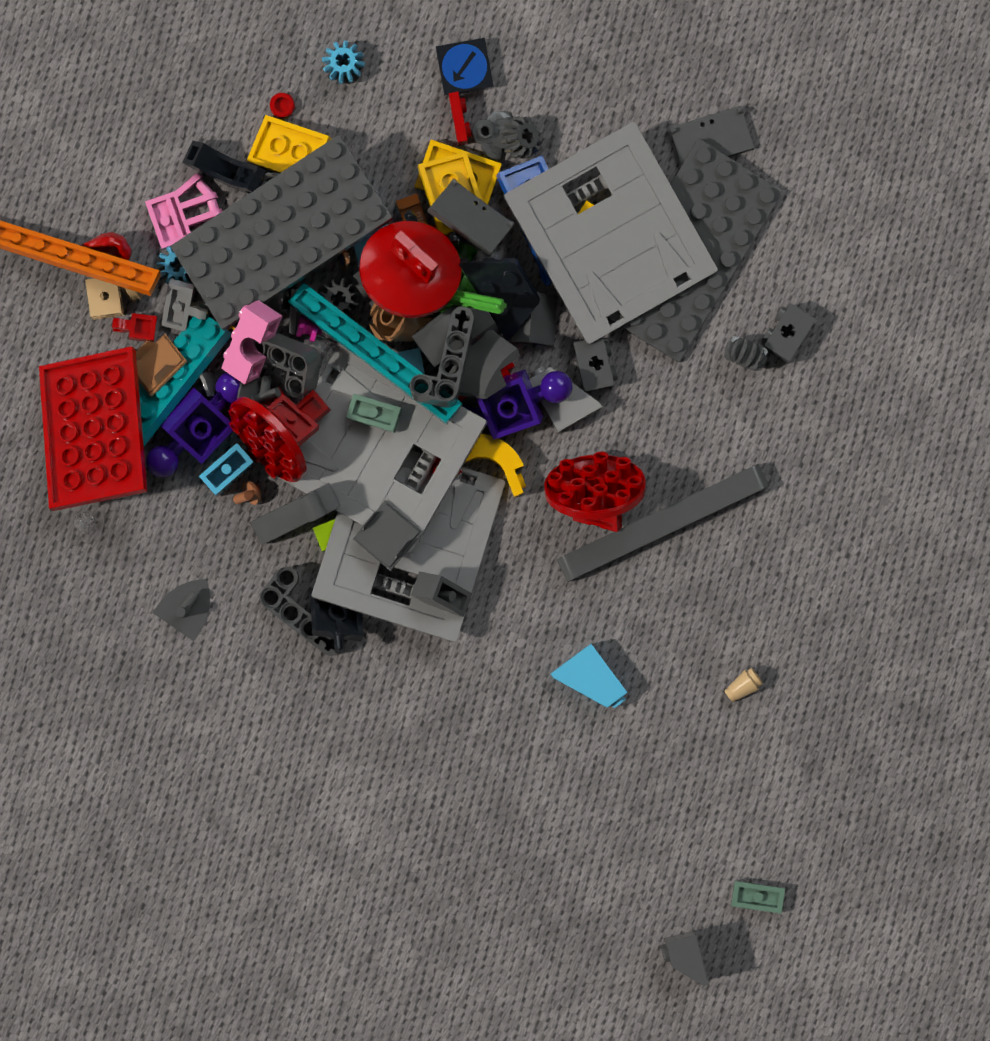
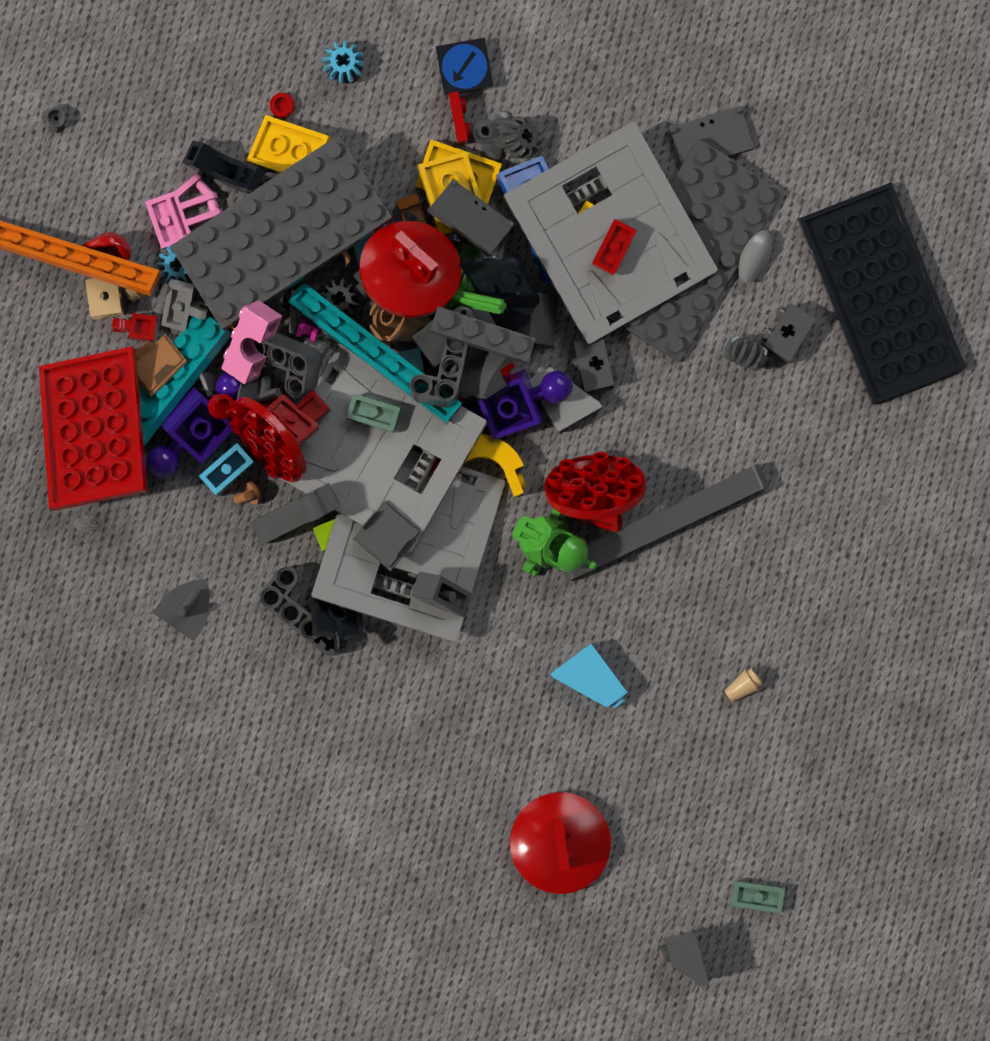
none -> flat silver plate [42,104,71,133]
none -> red tile [208,394,234,419]
none -> dark grey plate [430,306,536,364]
none -> red bracket [510,792,611,894]
none -> bright green helmet [512,508,597,577]
none -> red plate [591,219,637,276]
none -> light grey arm [739,230,773,284]
none -> black plate [798,182,966,405]

